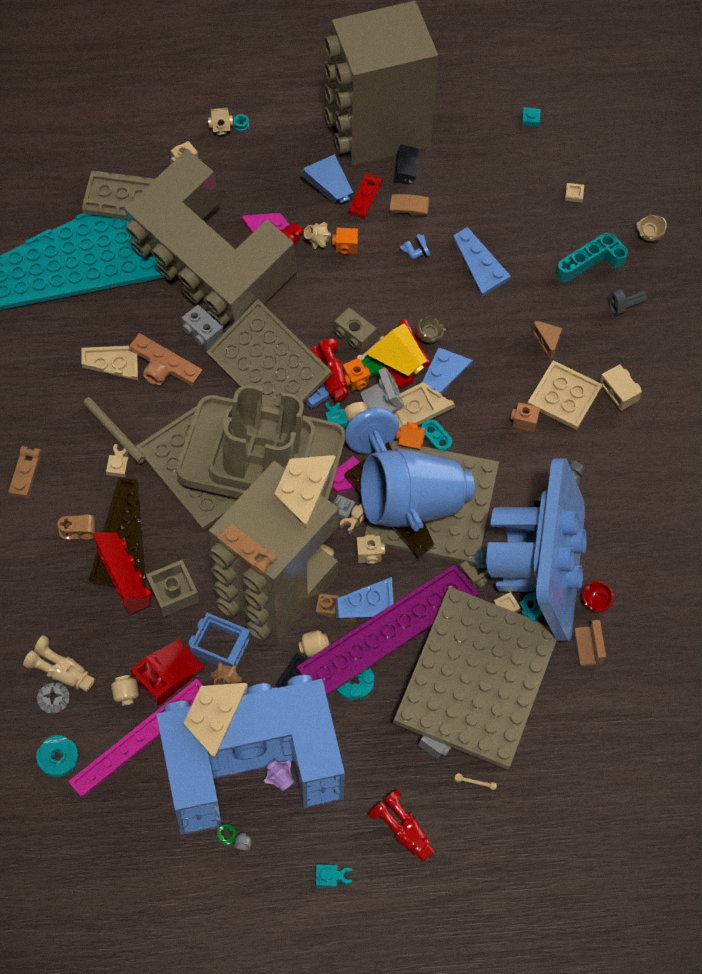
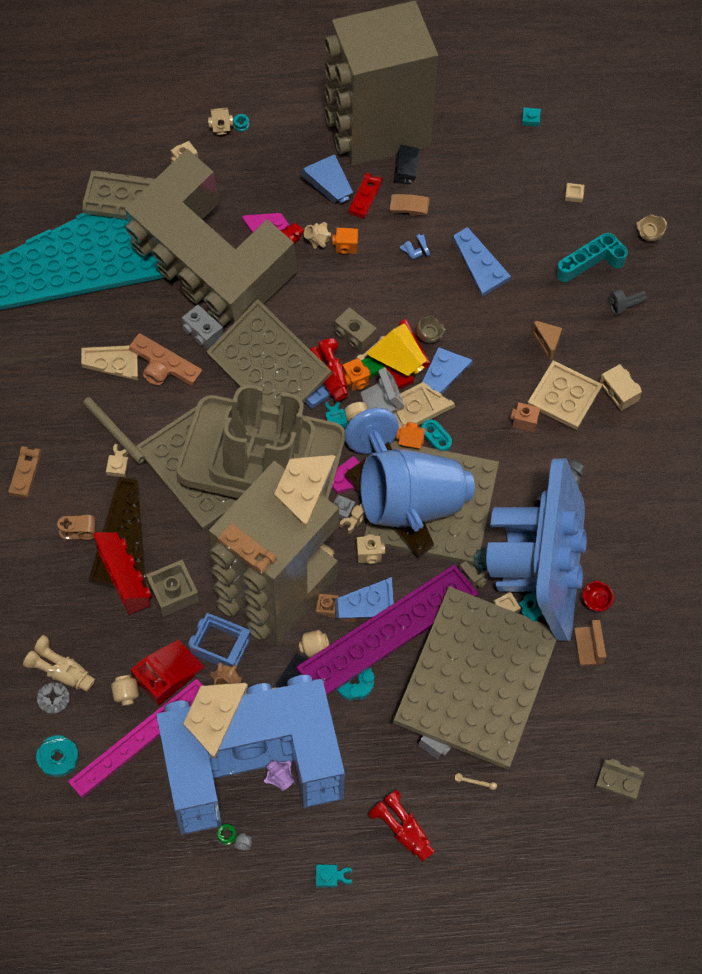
none -> dark tan bracket [595,759,645,801]

